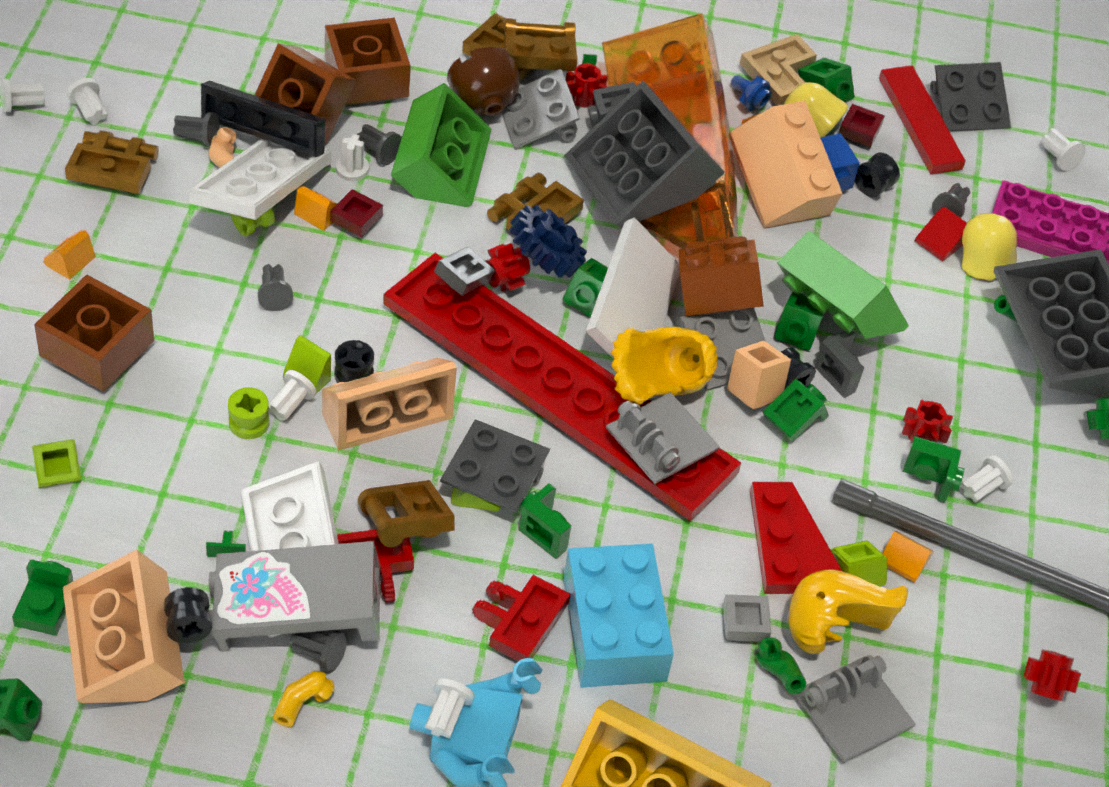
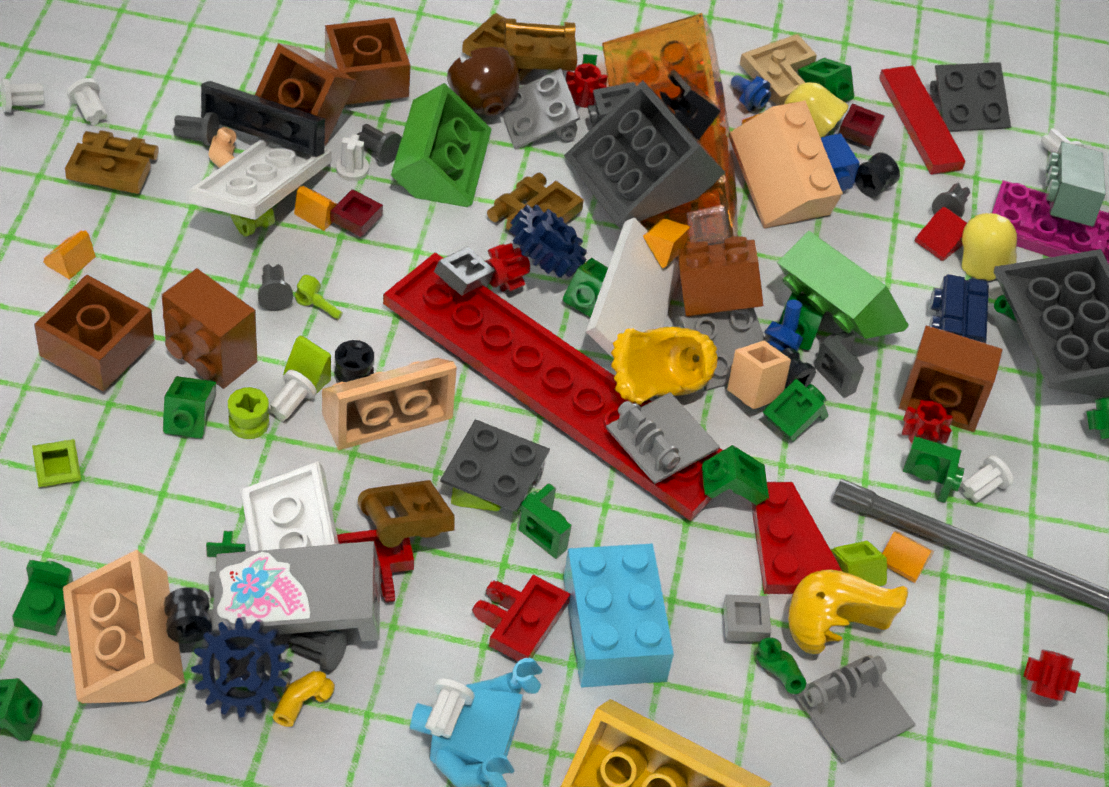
none -> dark orange brick [161,268,258,389]
none -> green bracket [163,376,216,438]
none -> dark blue gear [191,617,293,717]
none -> lime hand [295,275,343,320]
none -> light orange slope [643,218,690,268]
none -> black hinge [659,69,721,140]
none -> clear tile [687,205,730,245]
none -> green bracket [702,445,769,505]
none -> blue plate [764,300,803,352]
none -> dark orange brick [898,325,1003,432]
none -> dark blue brick [929,274,989,343]
none -> sand green brick [1045,141,1106,227]

